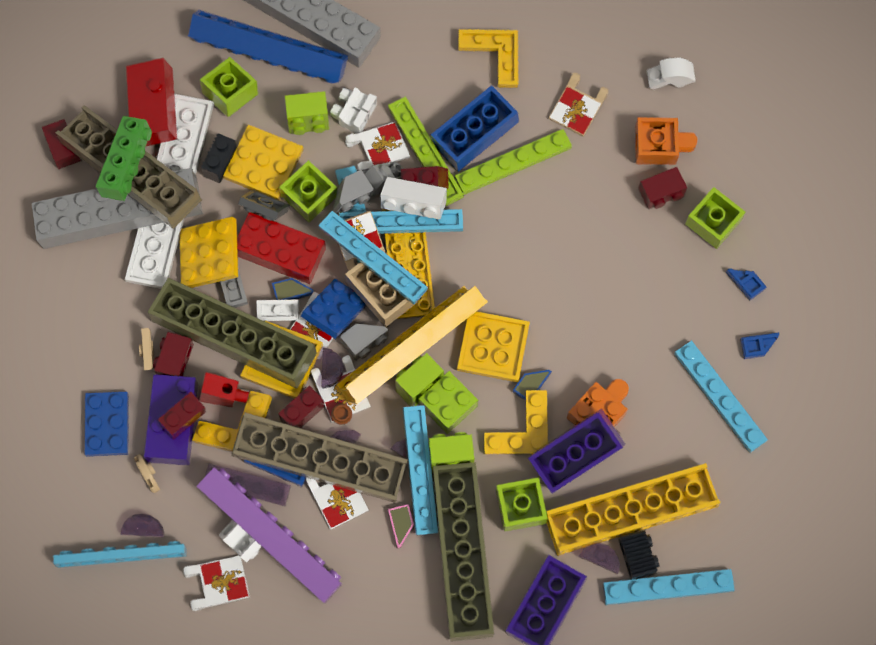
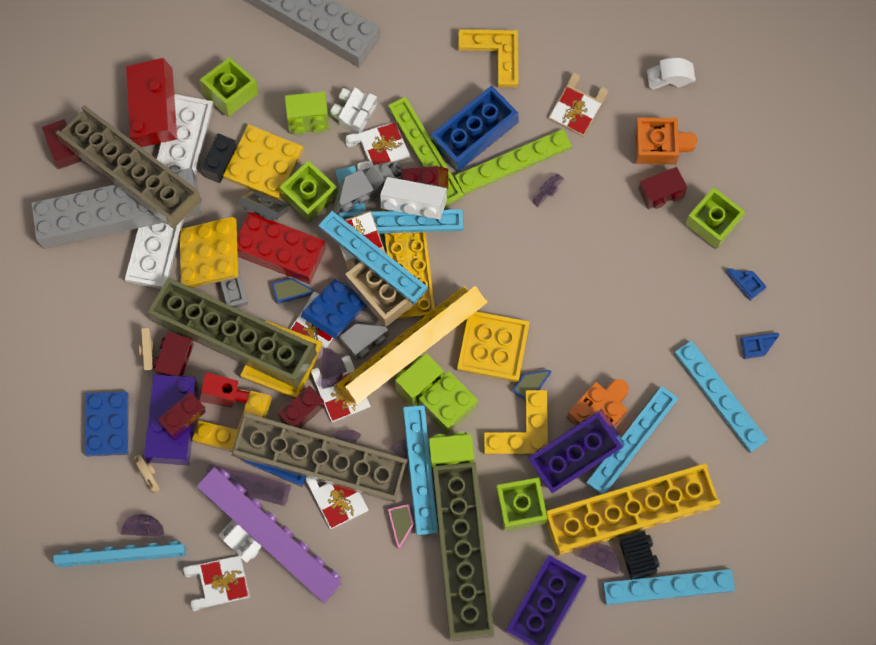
bright green brick [96,116,152,201] -> none
blue brick [188,10,348,83] -> none
white plate [257,300,299,321] -> none
dark orange plate [331,404,352,425] -> none
none -> clear purple plate [533,174,564,207]
none -> medium azure plate [586,386,679,495]

